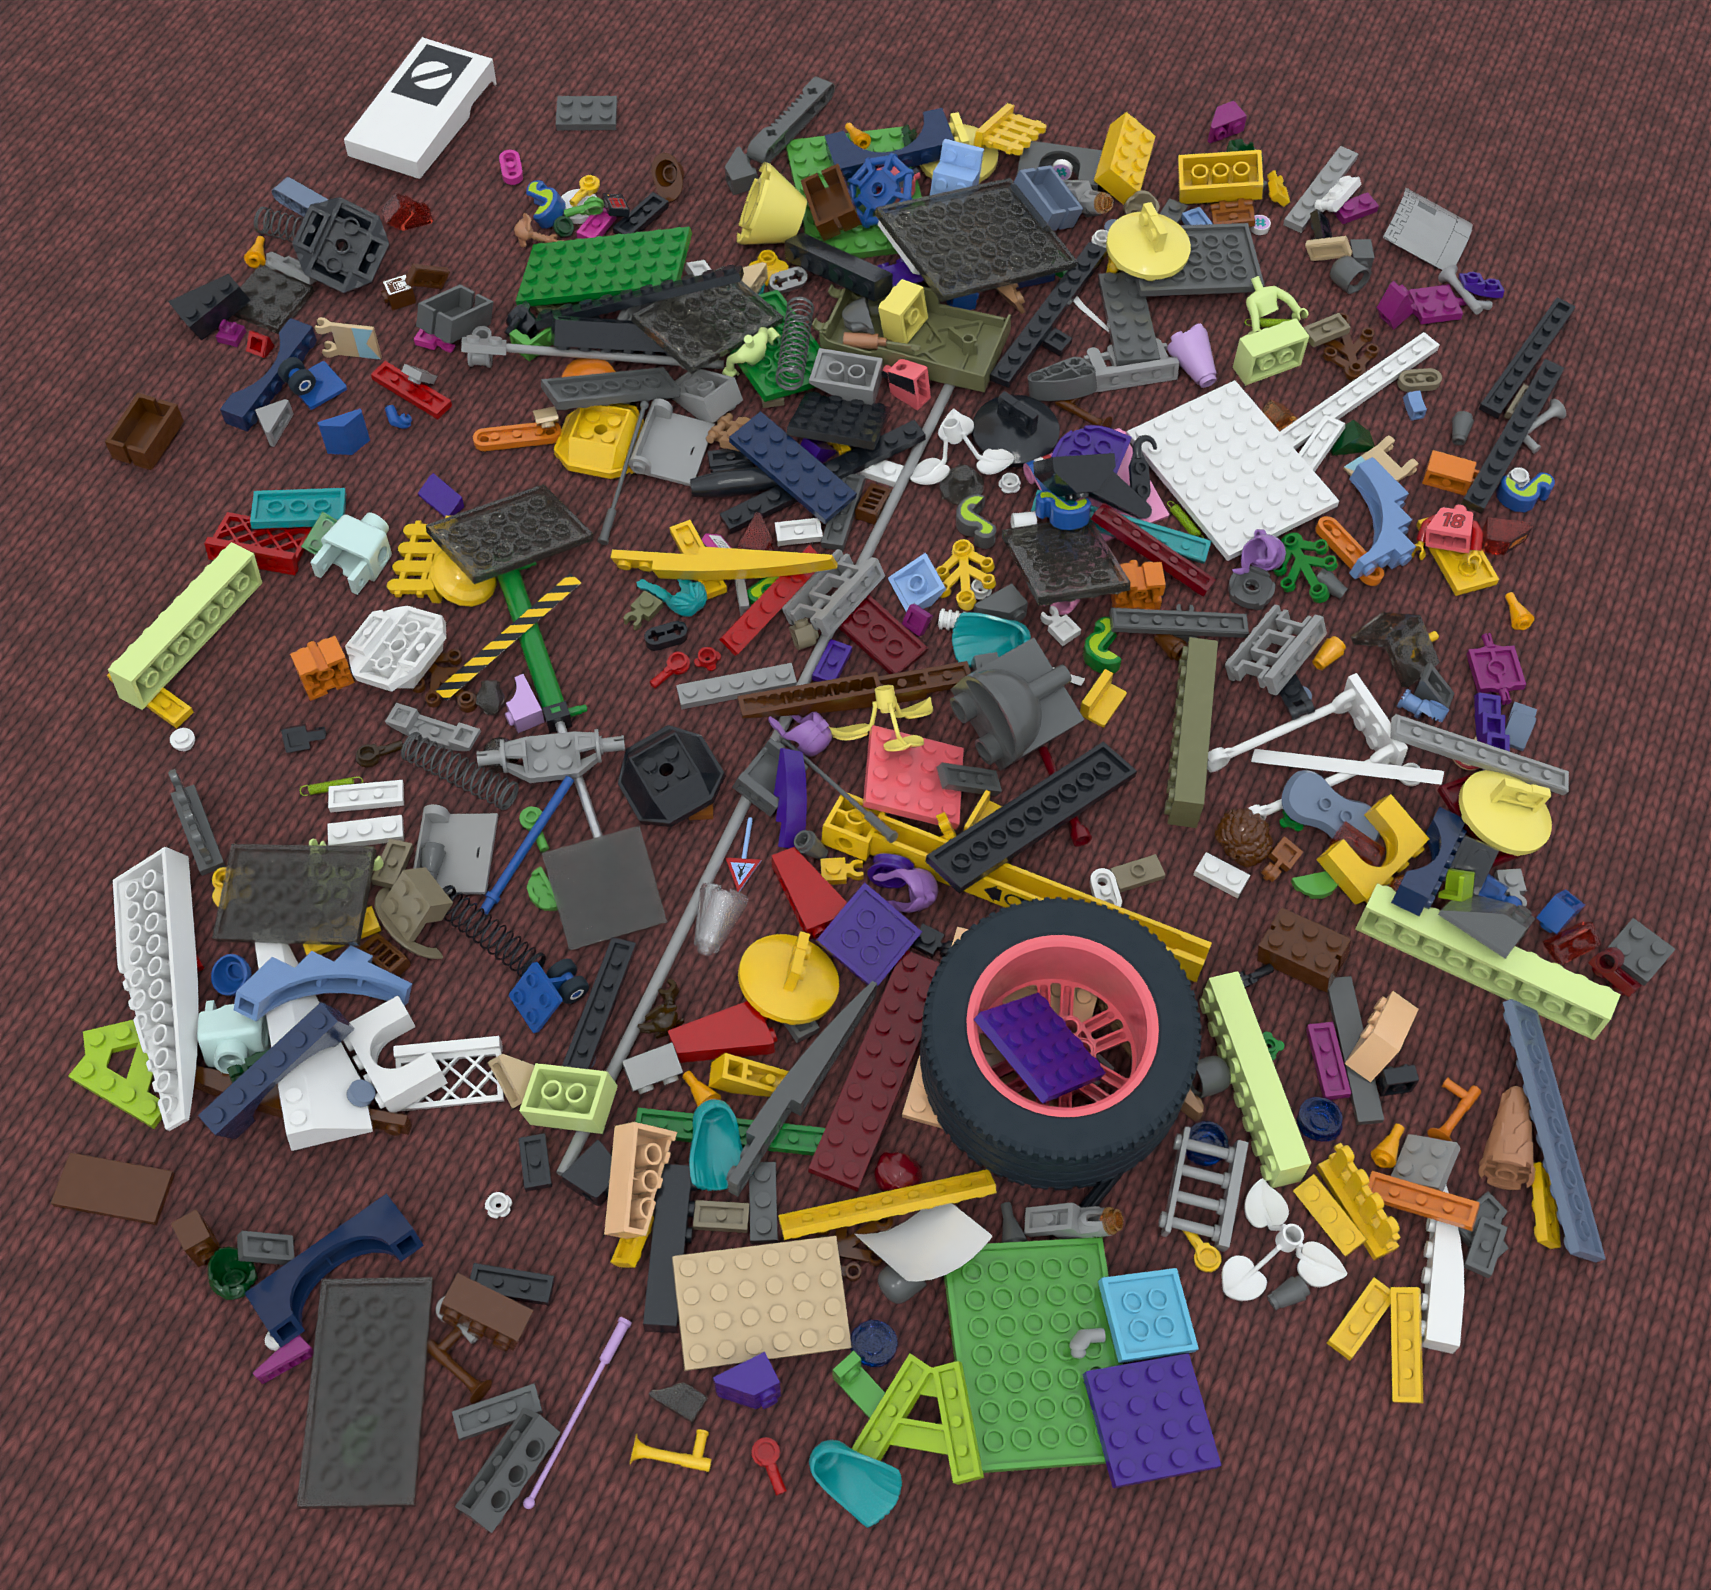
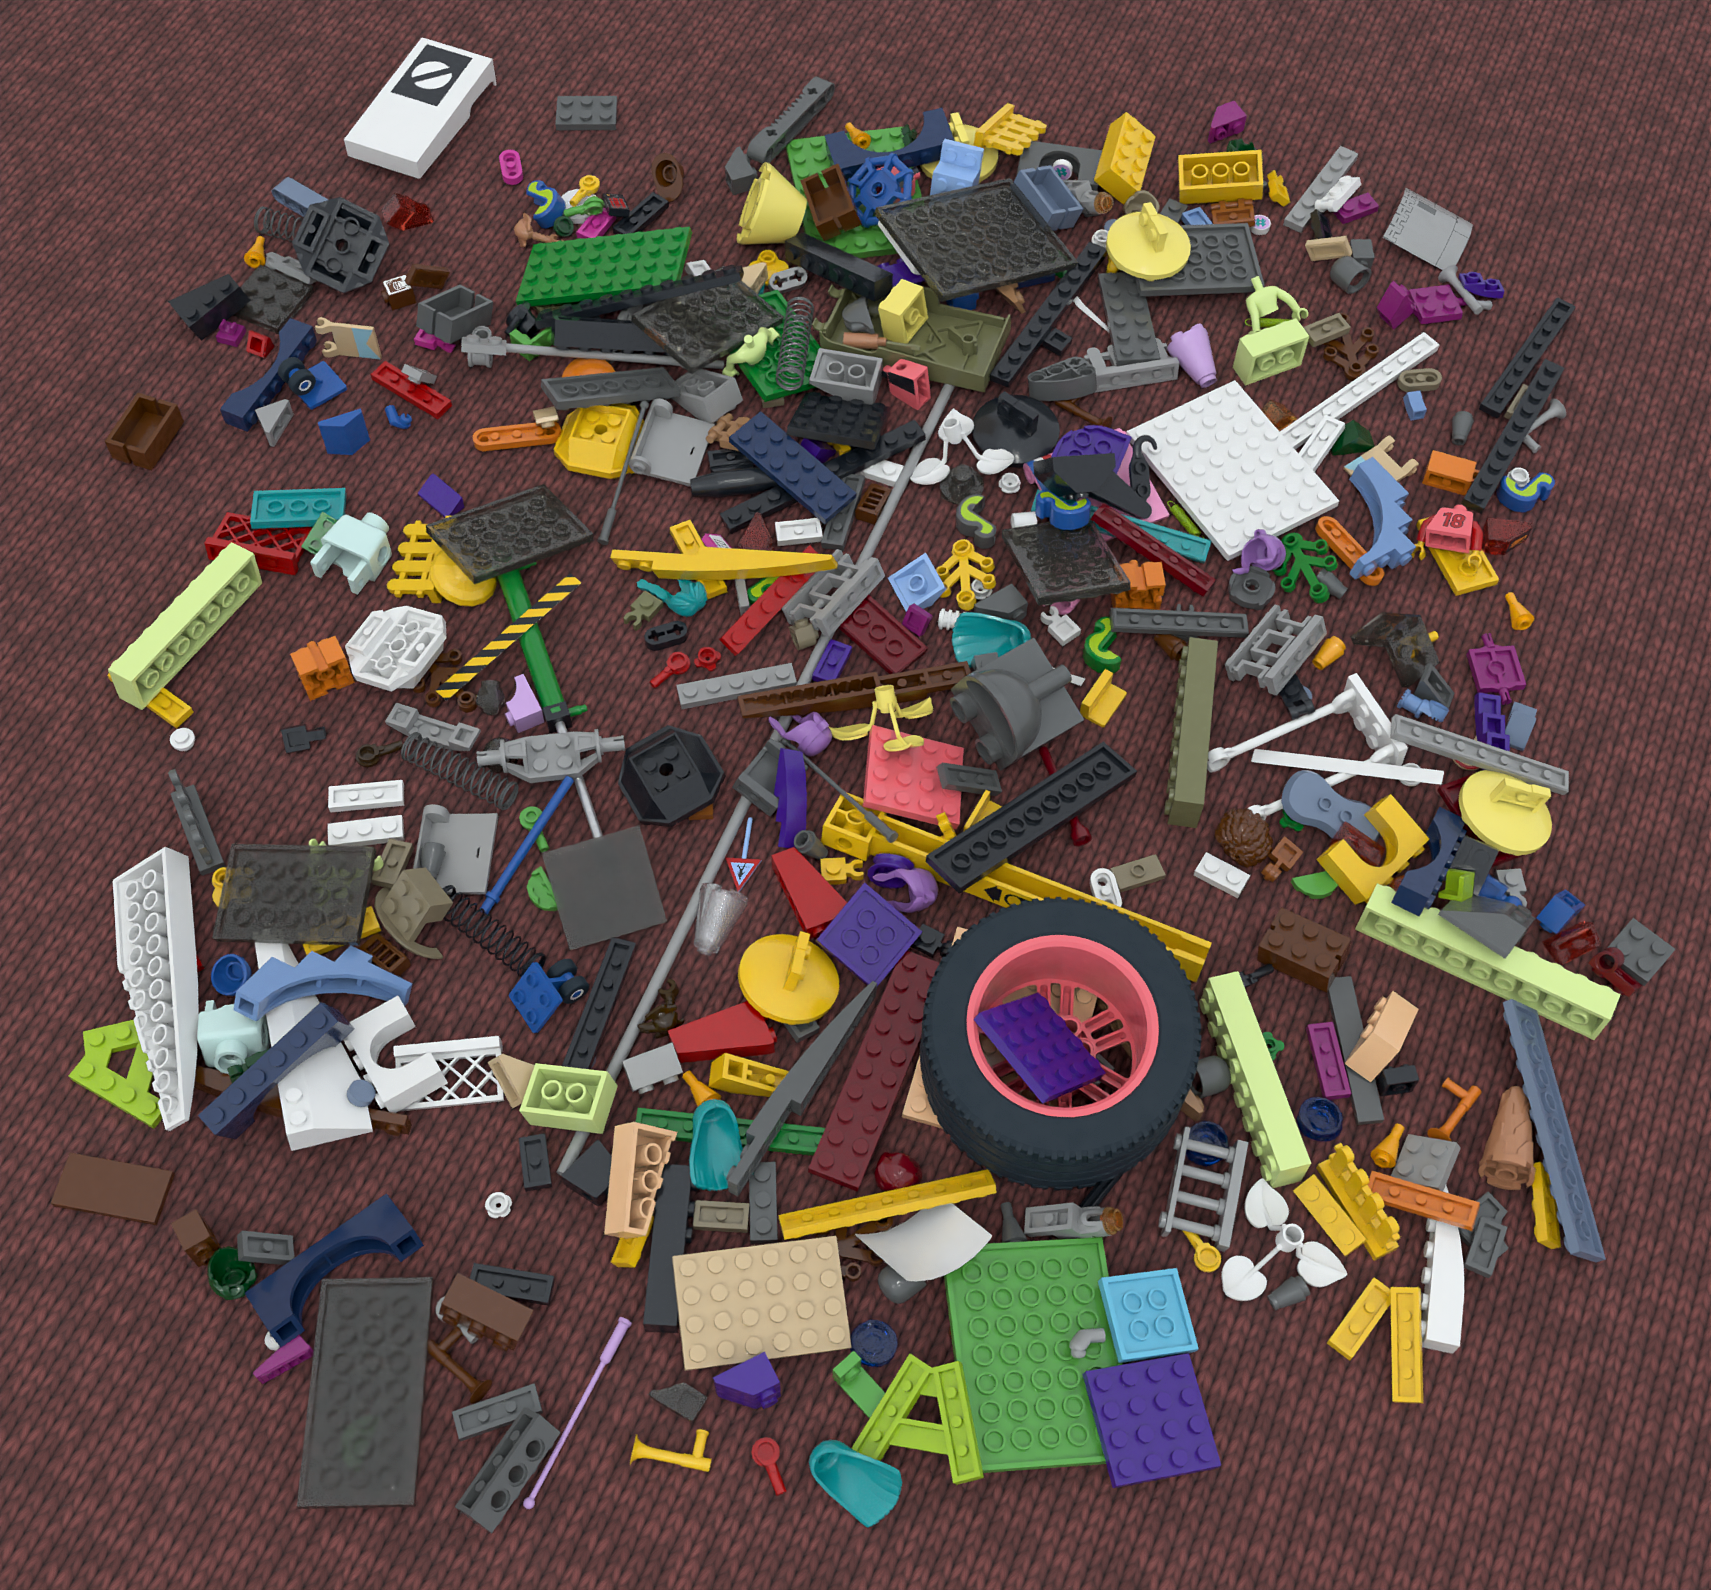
lime piece [300,777,363,796] -> none

